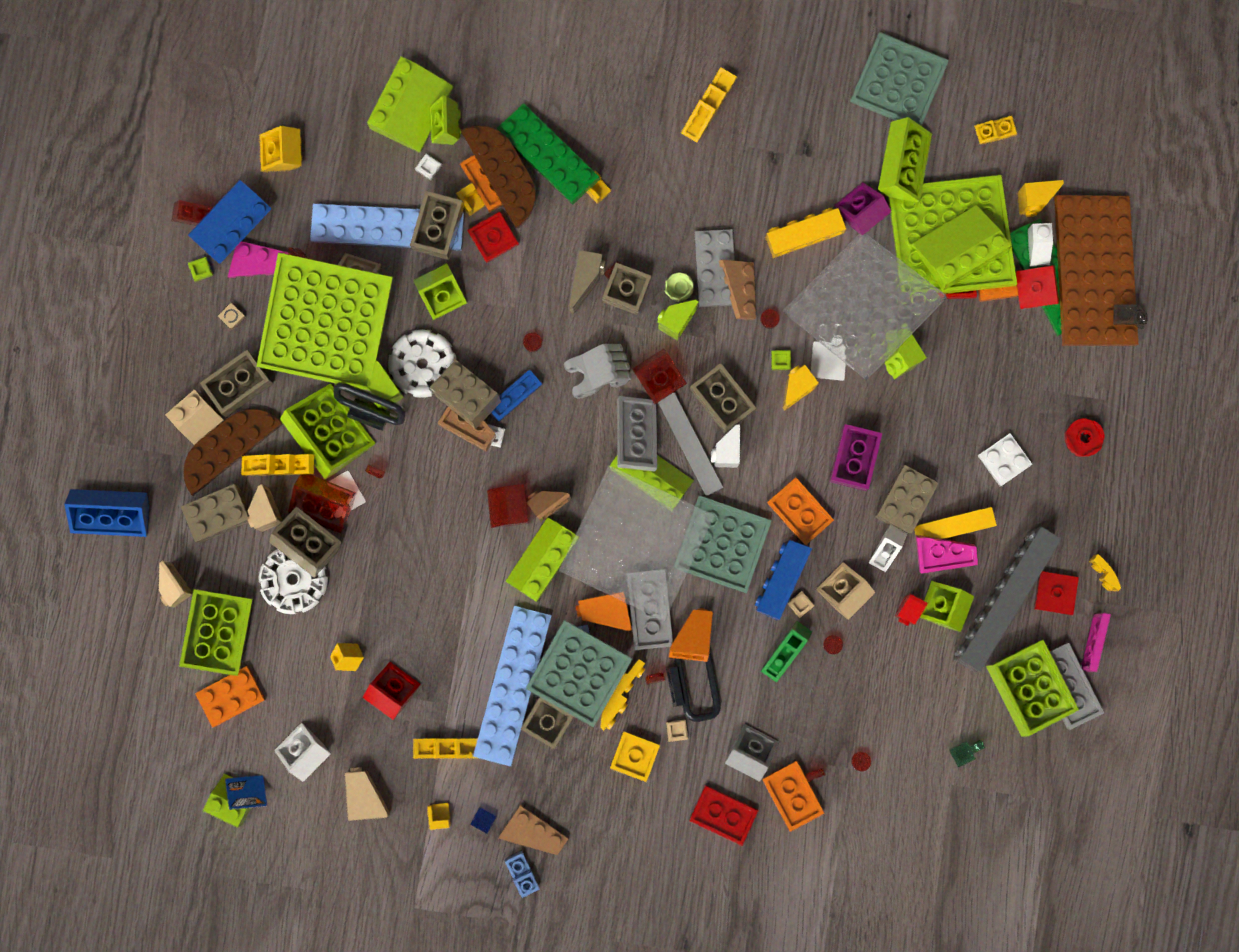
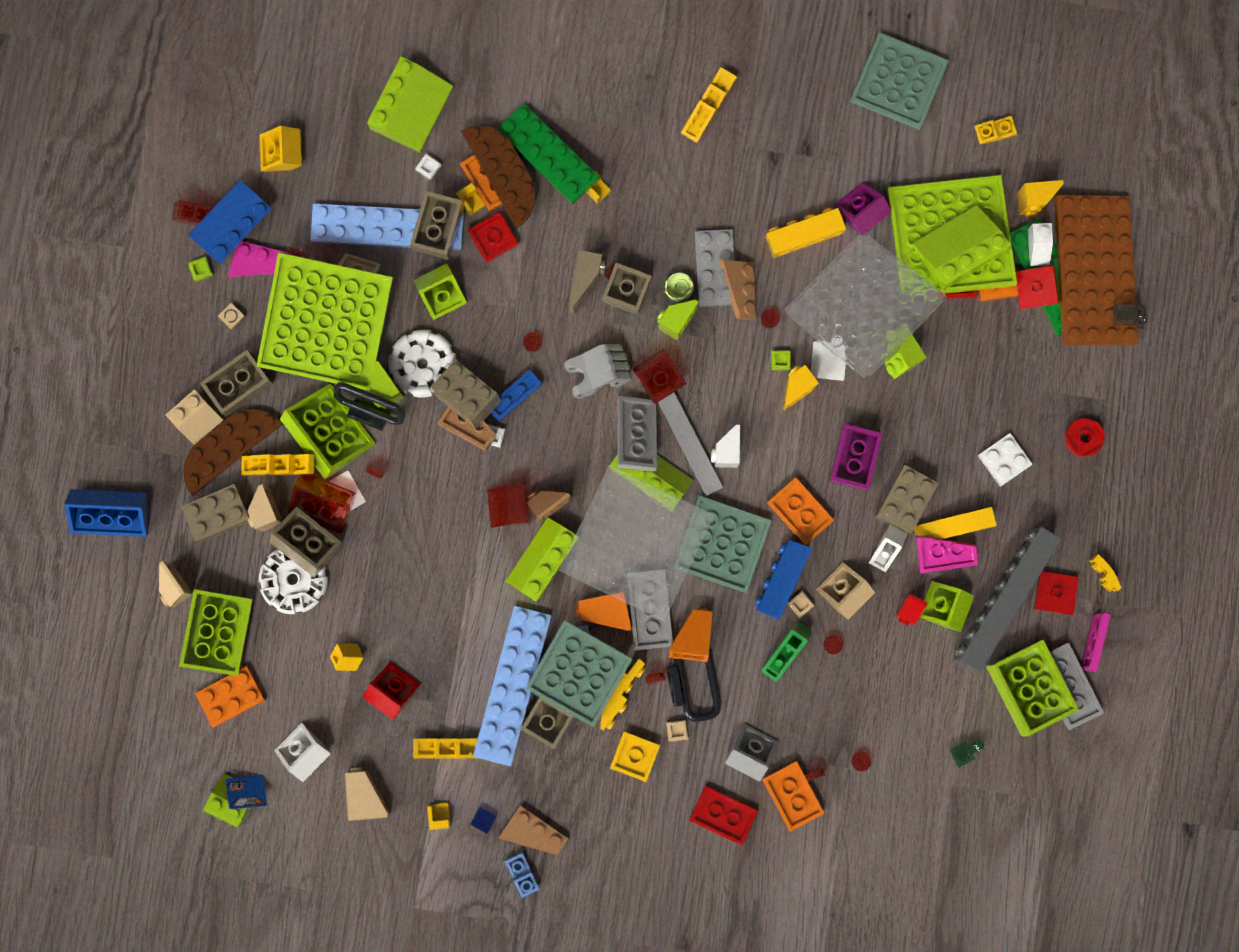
lime slope [430,96,461,145] -> none
dark tan brick [690,363,756,434] -> none
lime slope [878,117,932,202] -> none

